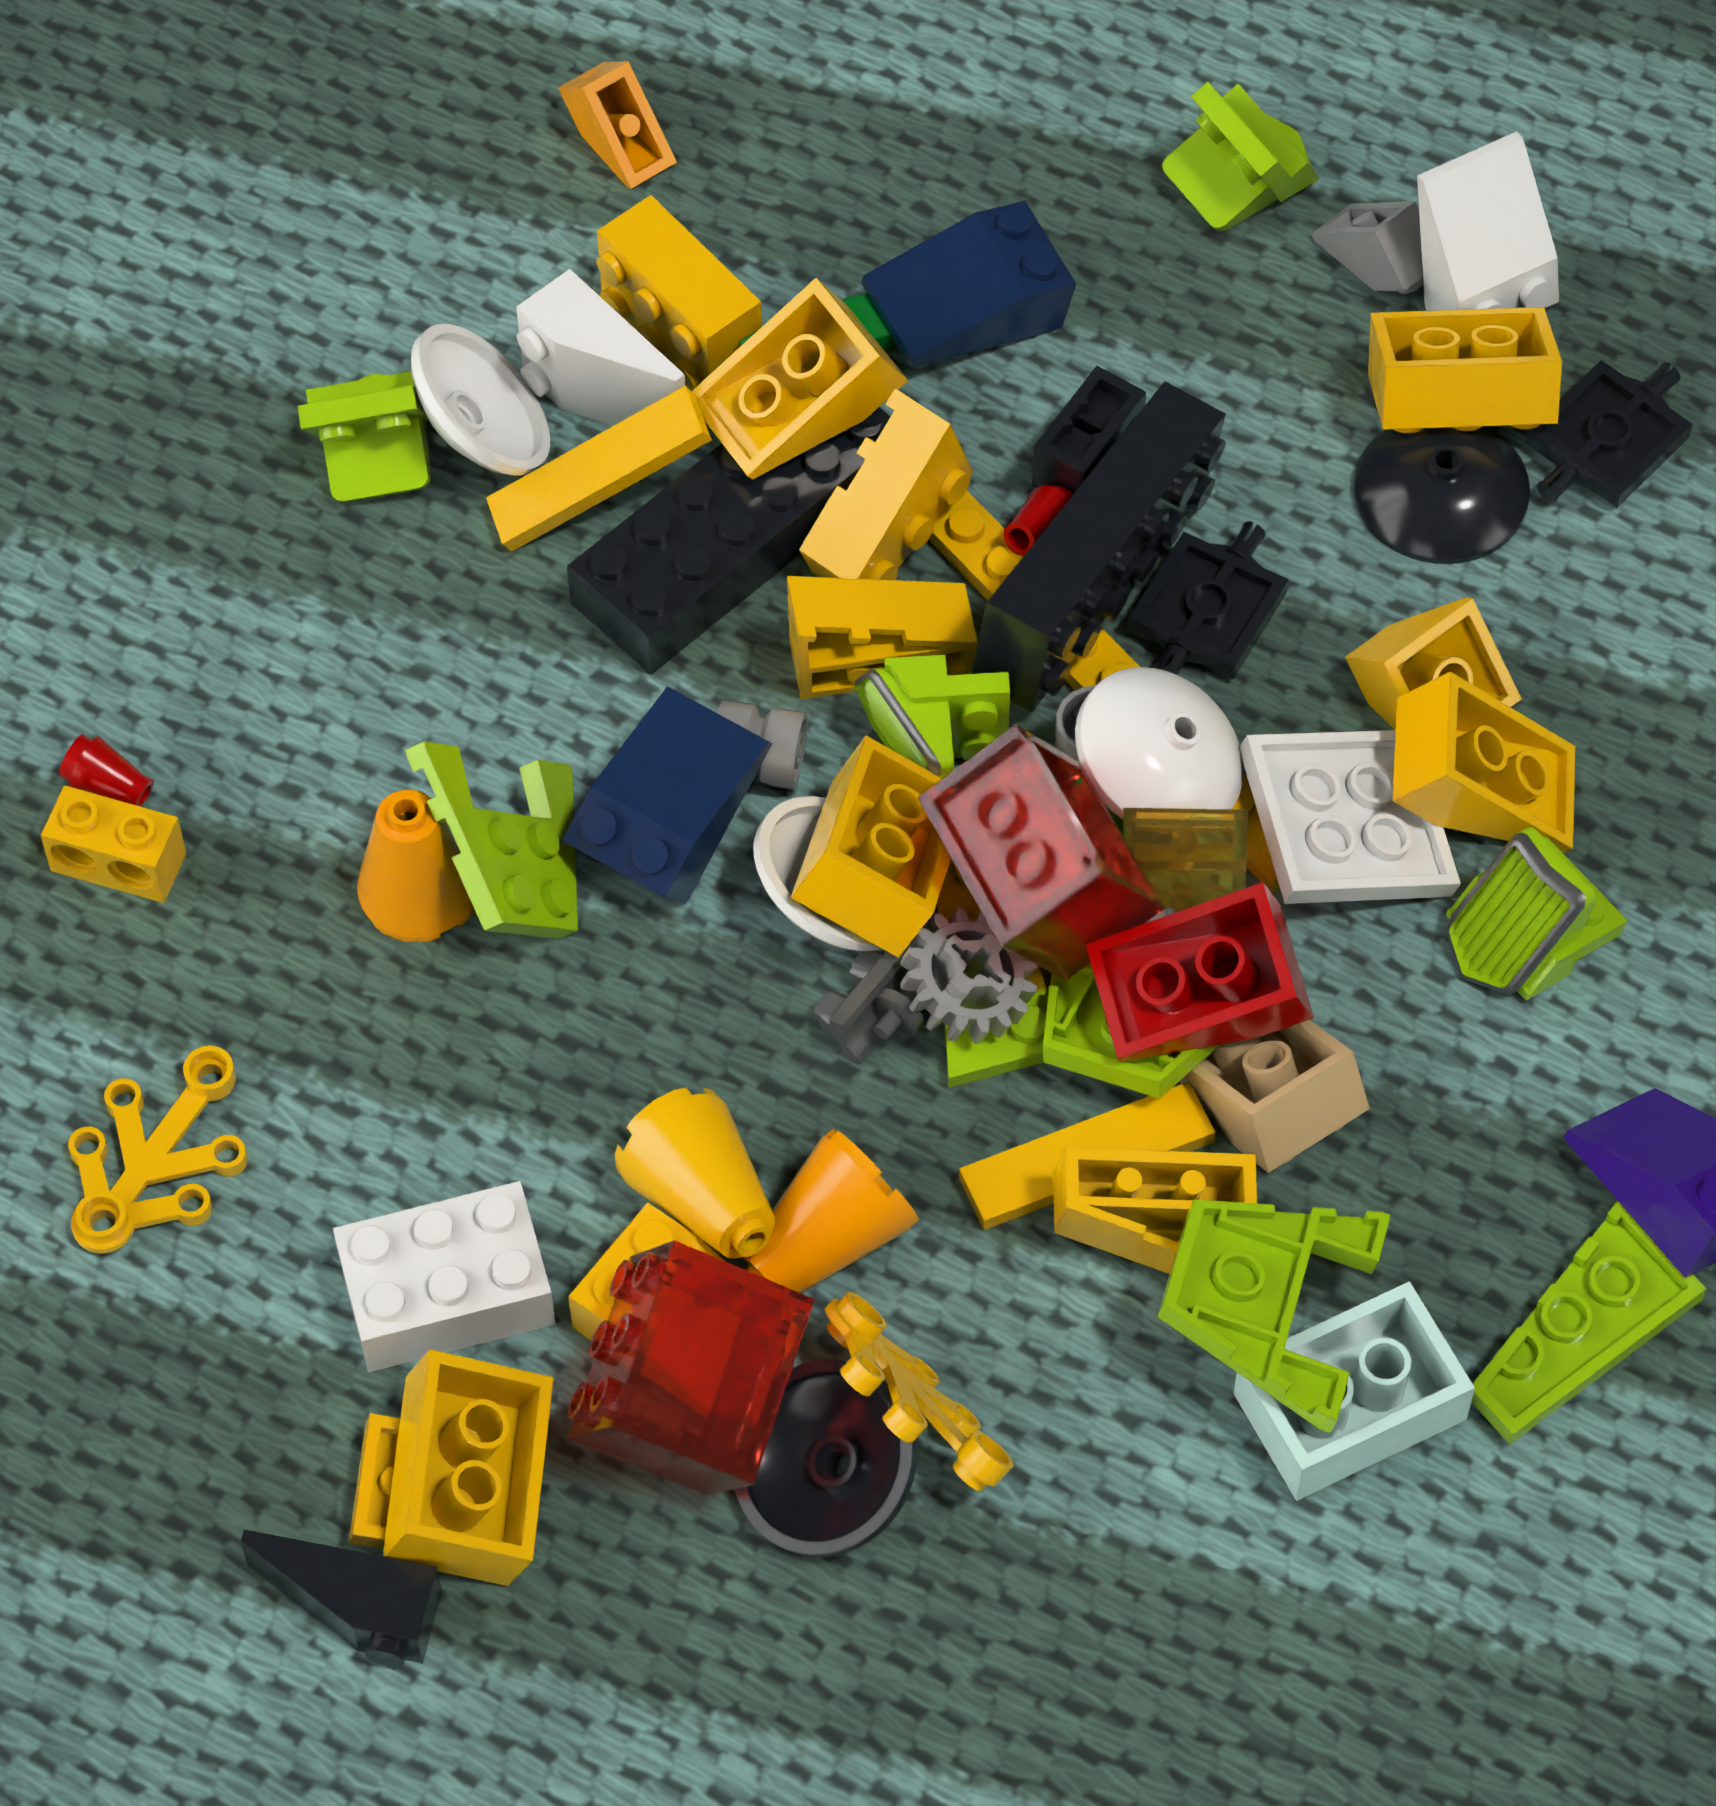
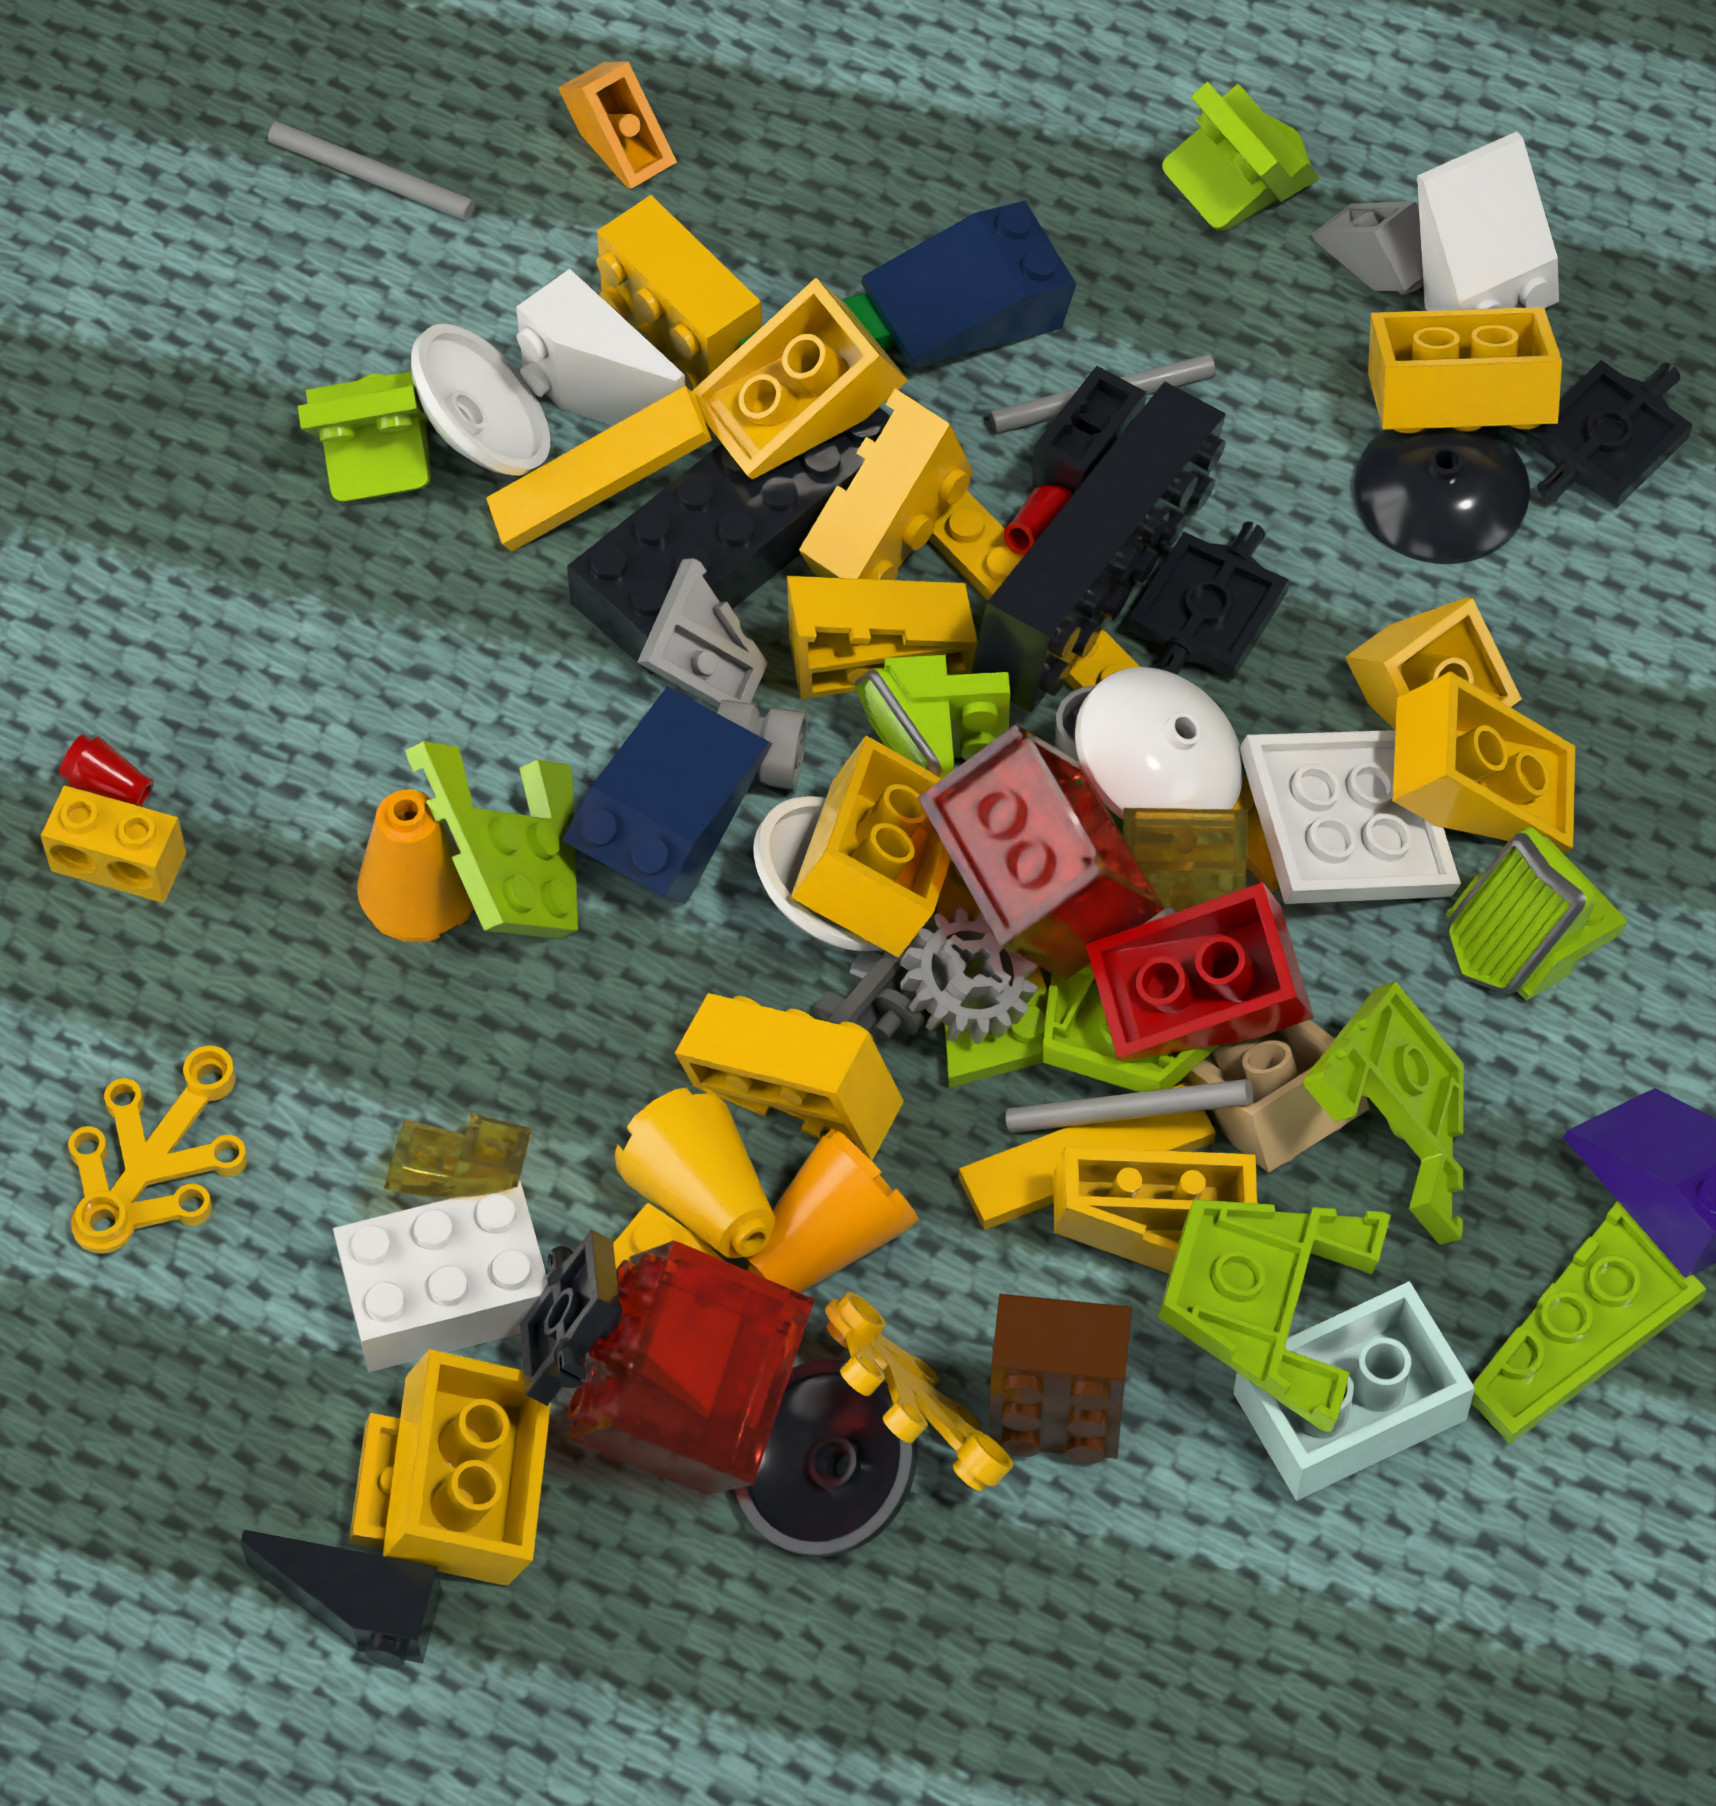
none -> light grey bar [268,121,475,221]
none -> clear yellow slope [384,1112,532,1198]
none -> black plate [520,1229,622,1406]
none -> light grey wing [637,558,768,708]
none -> yellow wedge [675,993,904,1161]
none -> reddish brown brick [988,1293,1132,1464]
none -> light grey bar [989,354,1216,434]
none -> light grey bar [1006,1079,1253,1133]
none -> lime wing [1303,981,1464,1245]

